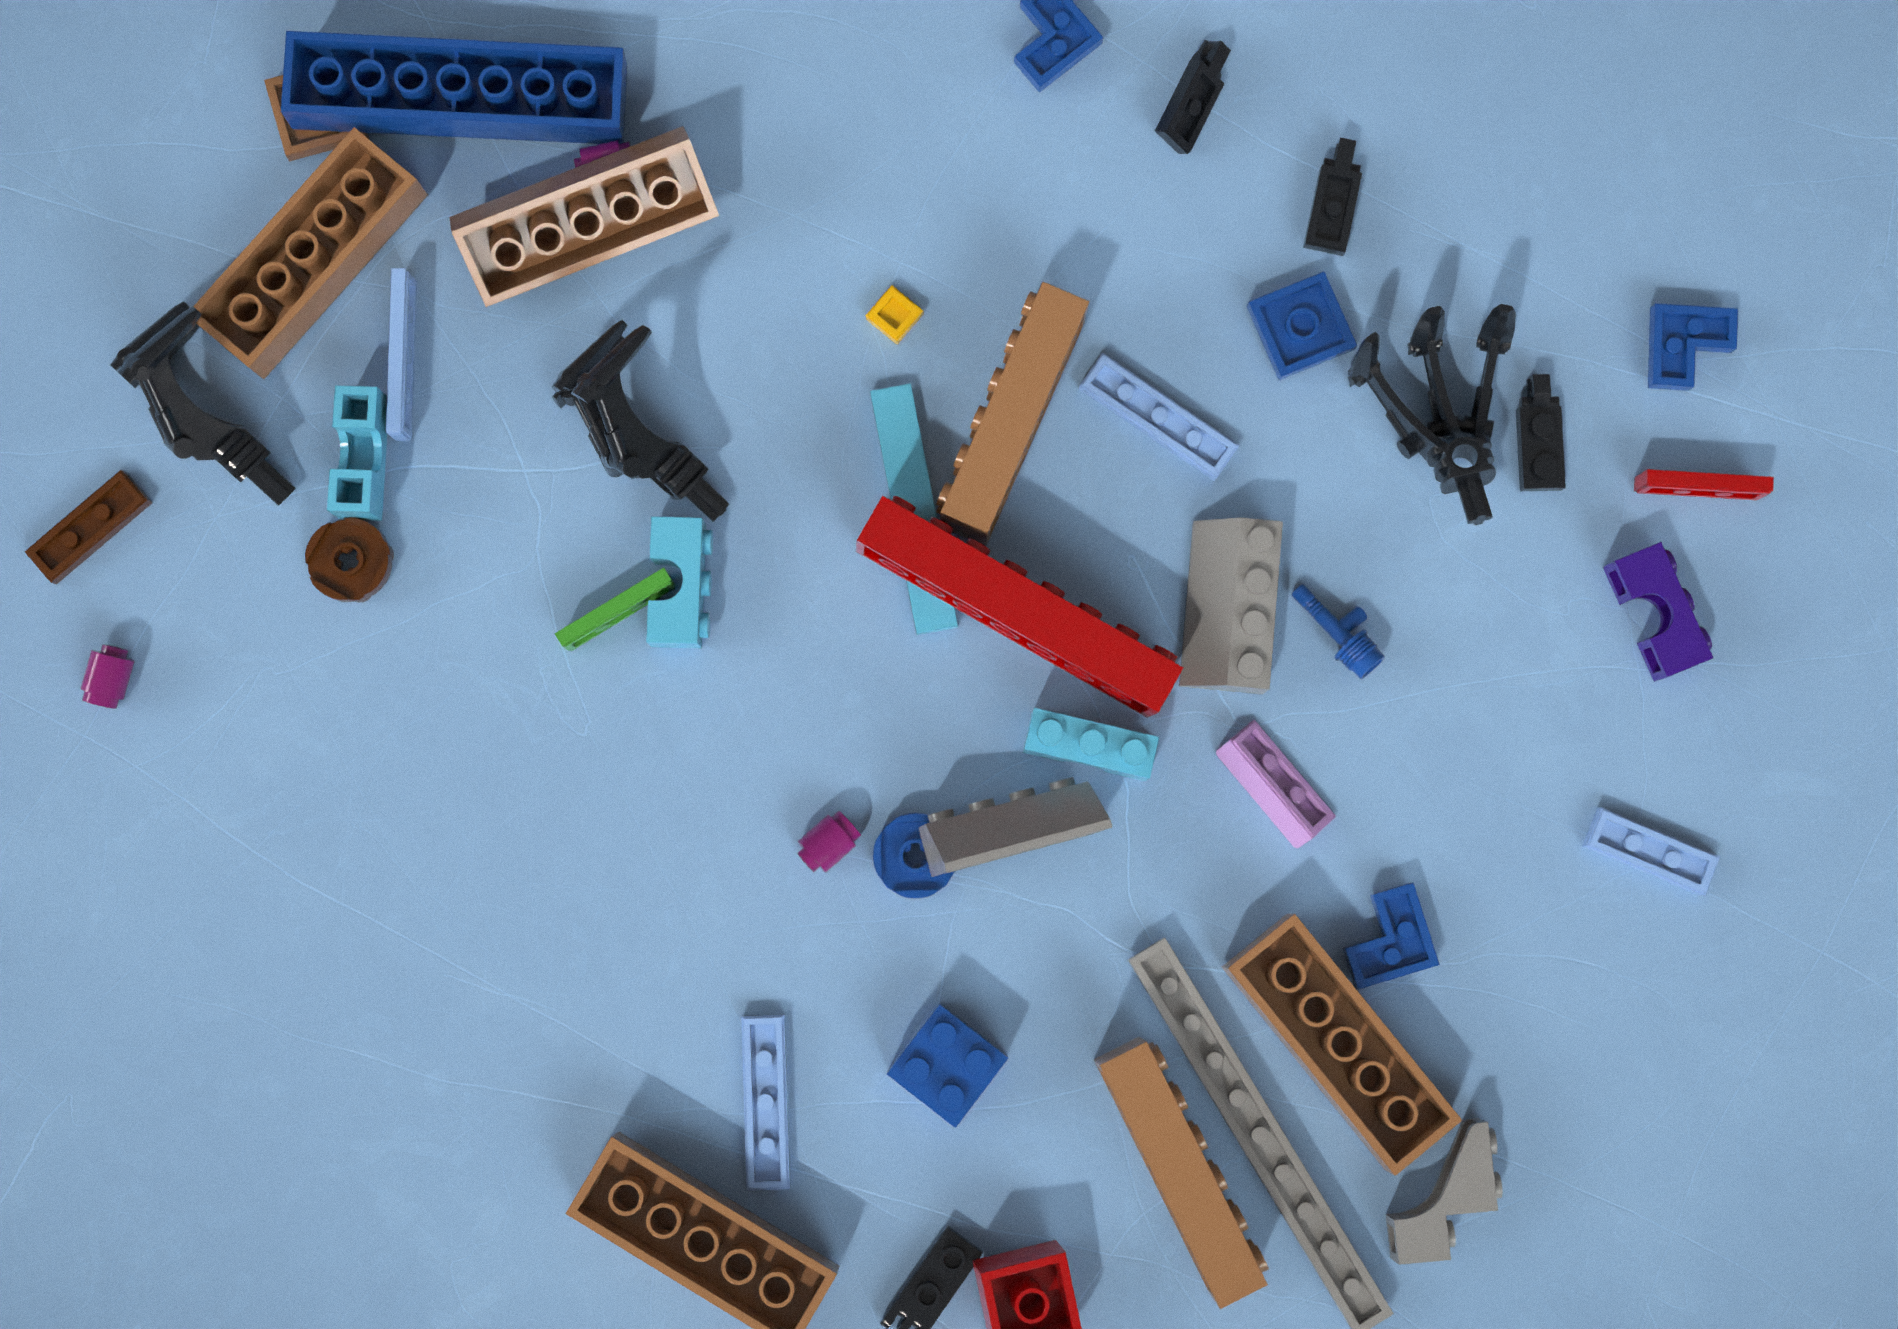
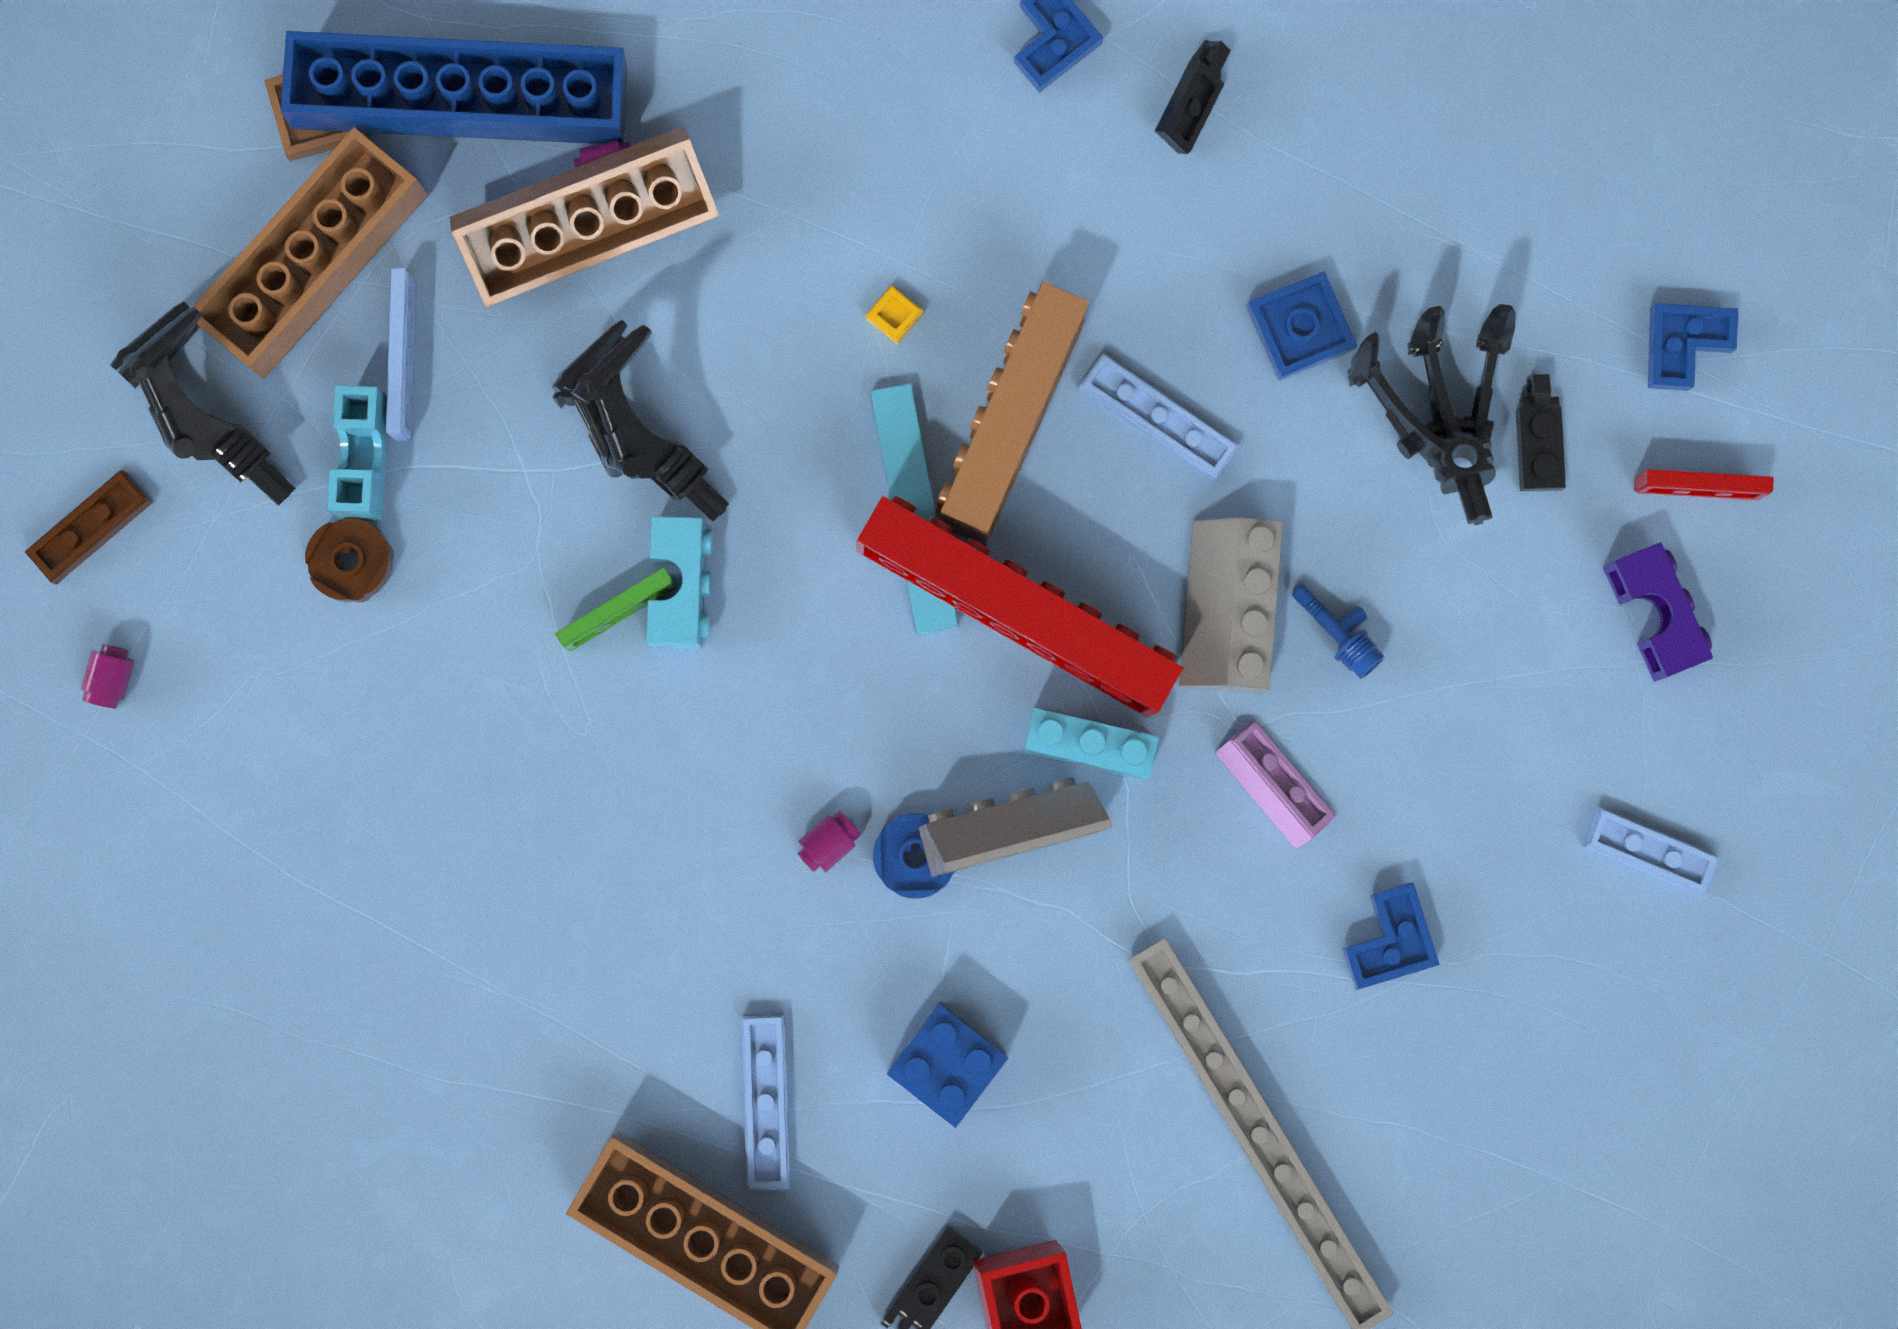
medium nougat brick [1094,1037,1269,1309] -> none
medium nougat brick [1222,914,1462,1176] -> none
black hinge [1303,137,1362,256] -> none
light grey arch [1385,1118,1503,1265] -> none

